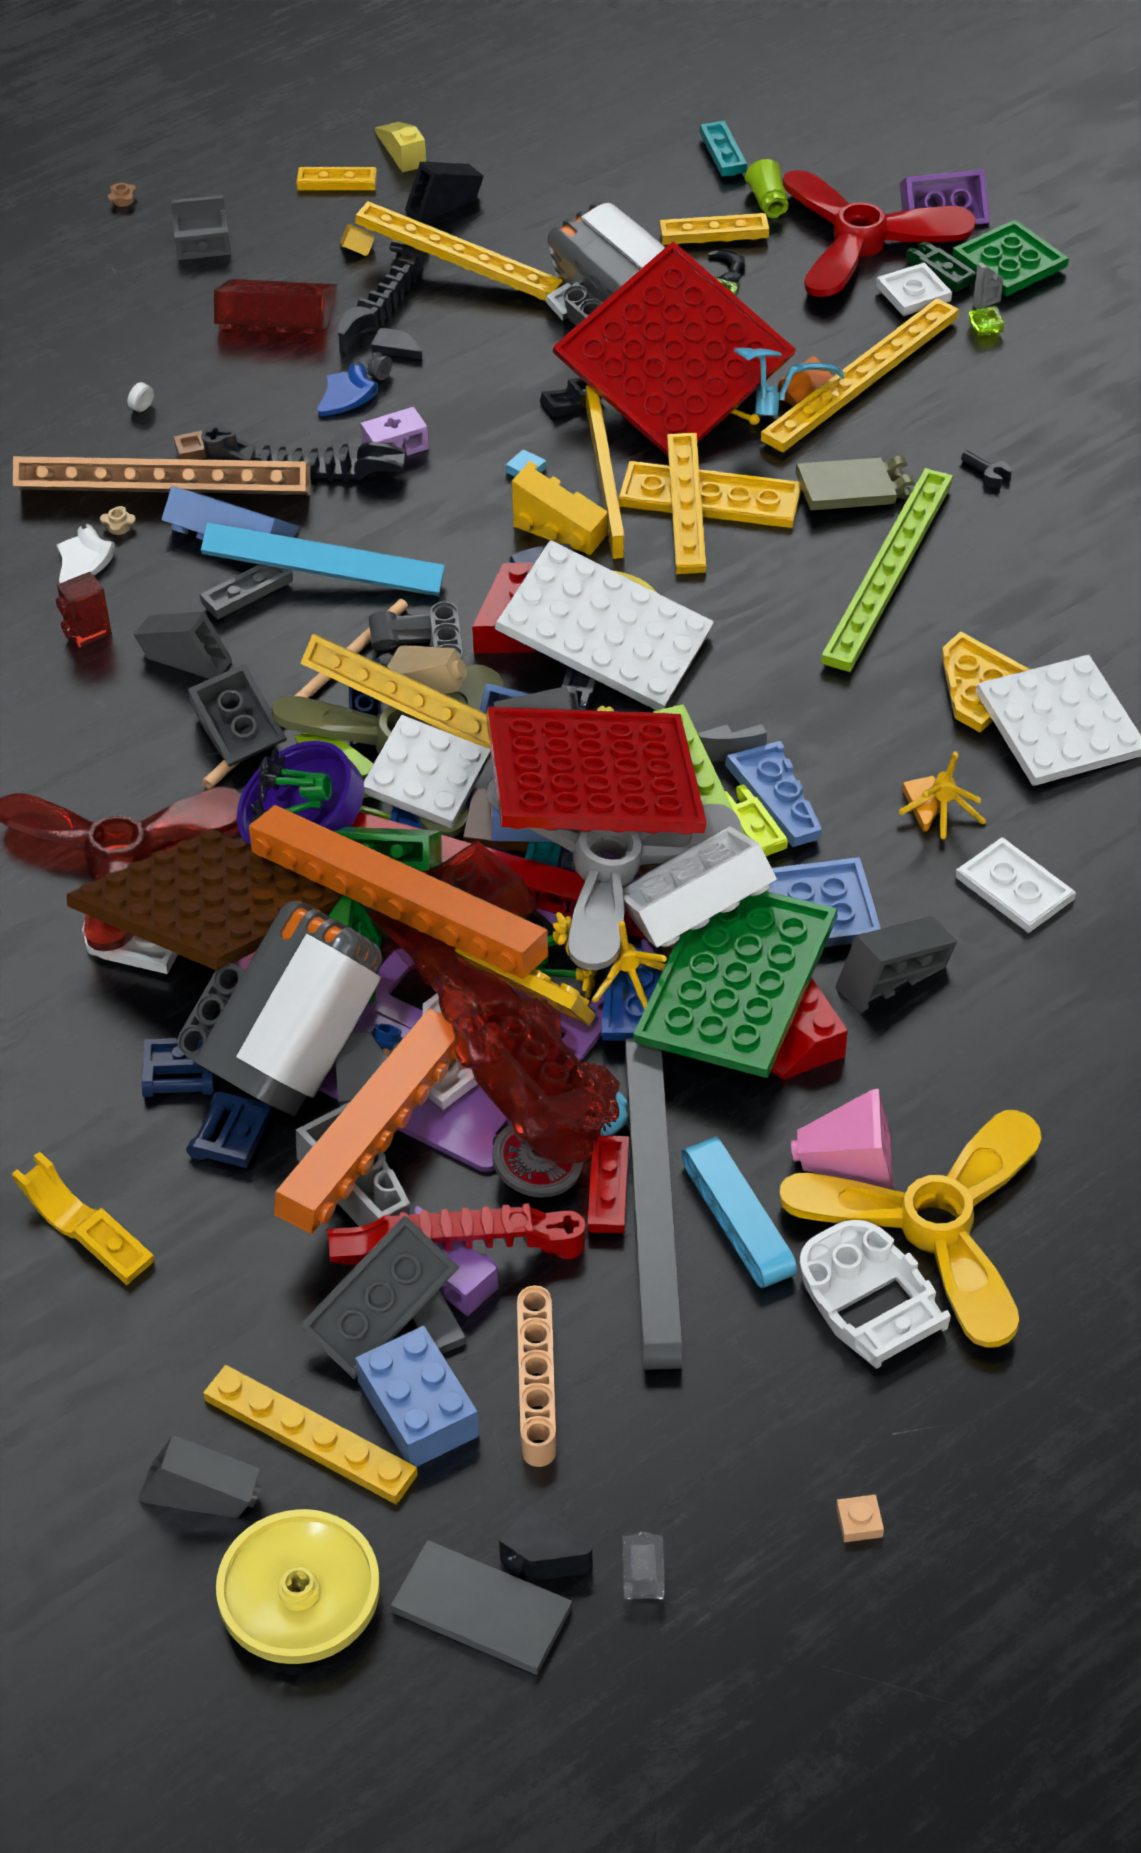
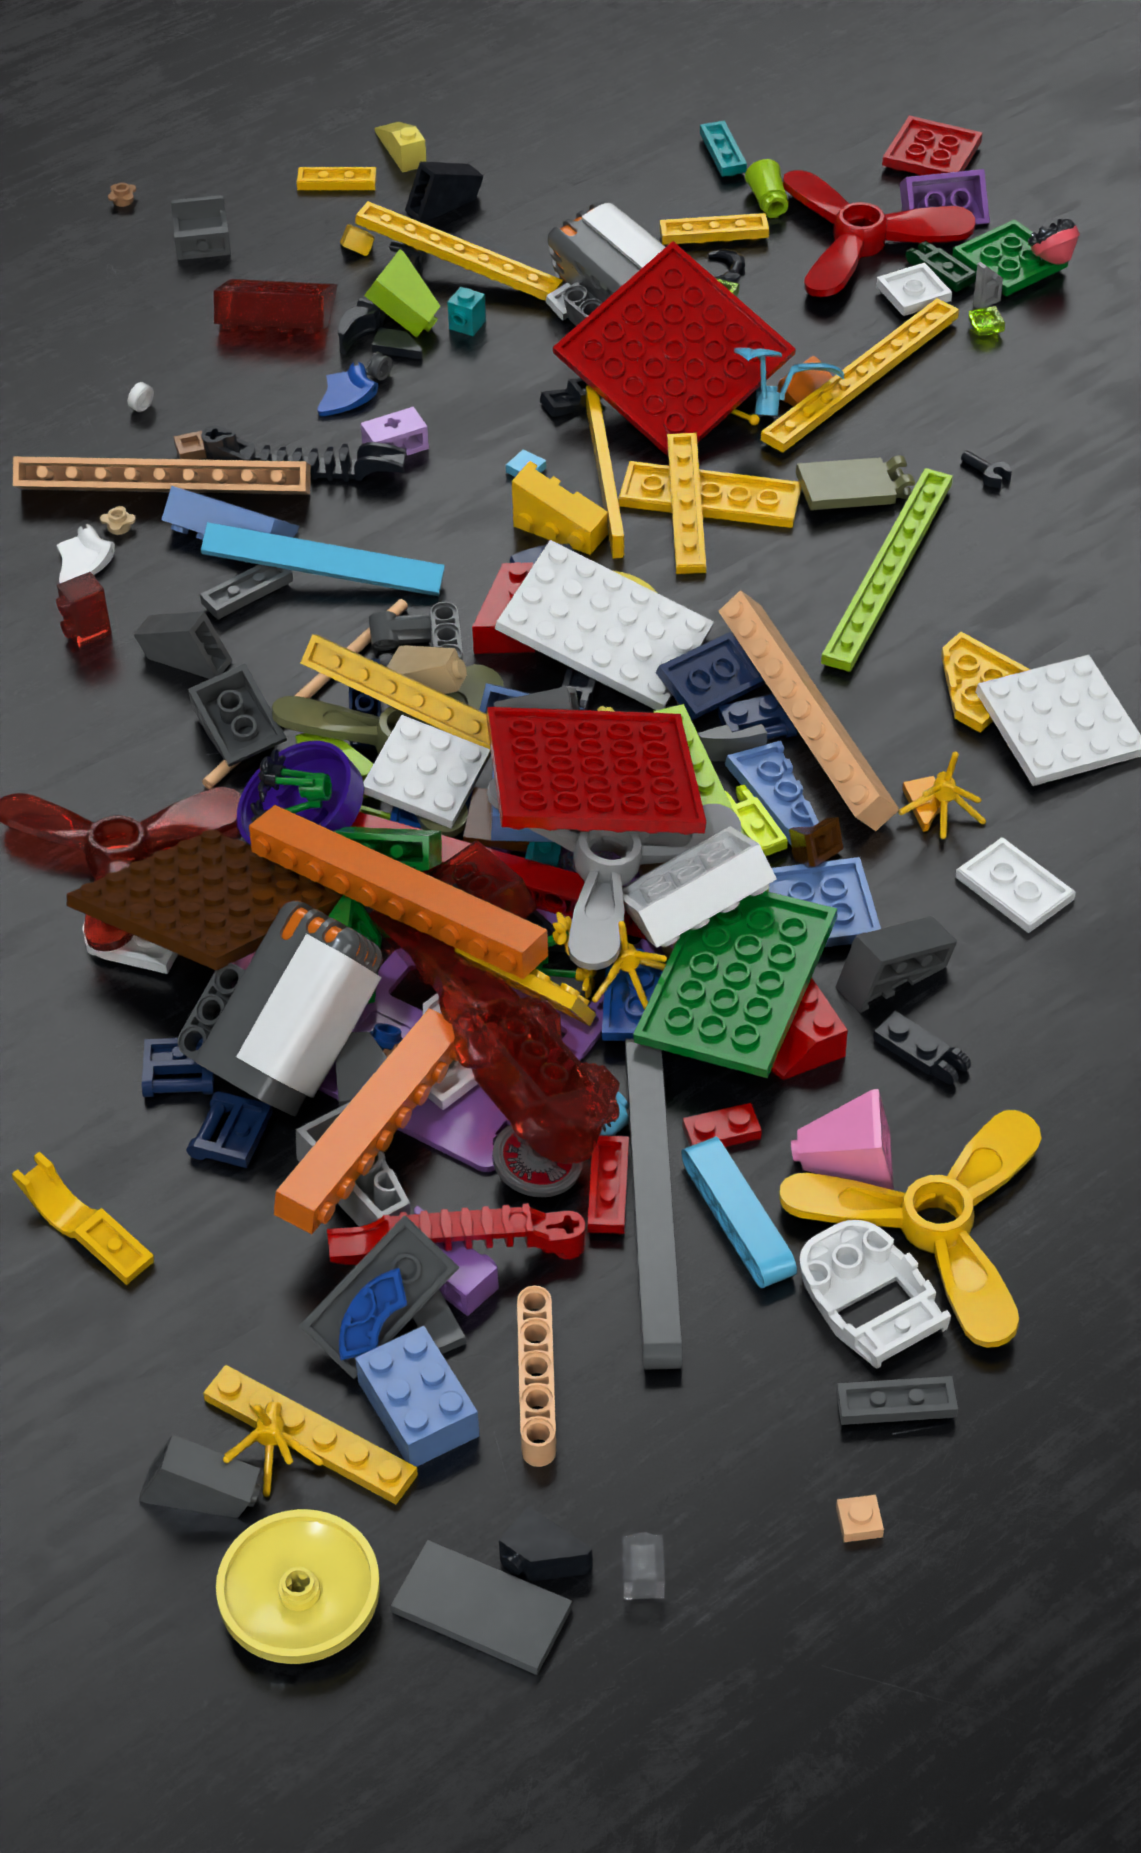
none -> yellow plant [223,1402,323,1497]
none -> blue tile [339,1268,408,1360]
none -> lime slope [364,249,441,338]
none -> teal brick [447,287,486,336]
none -> dark blue plate [655,632,765,720]
none -> red plate [682,1103,762,1147]
none -> dark blue plate [718,694,797,739]
none -> light nougat brick [719,590,900,831]
none -> reddish brown slope [789,817,843,867]
none -> dark grey plate [836,1376,958,1425]
none -> black hinge [873,1011,972,1085]
none -> red plate [882,115,983,176]
none -> coral hair [1027,219,1080,264]

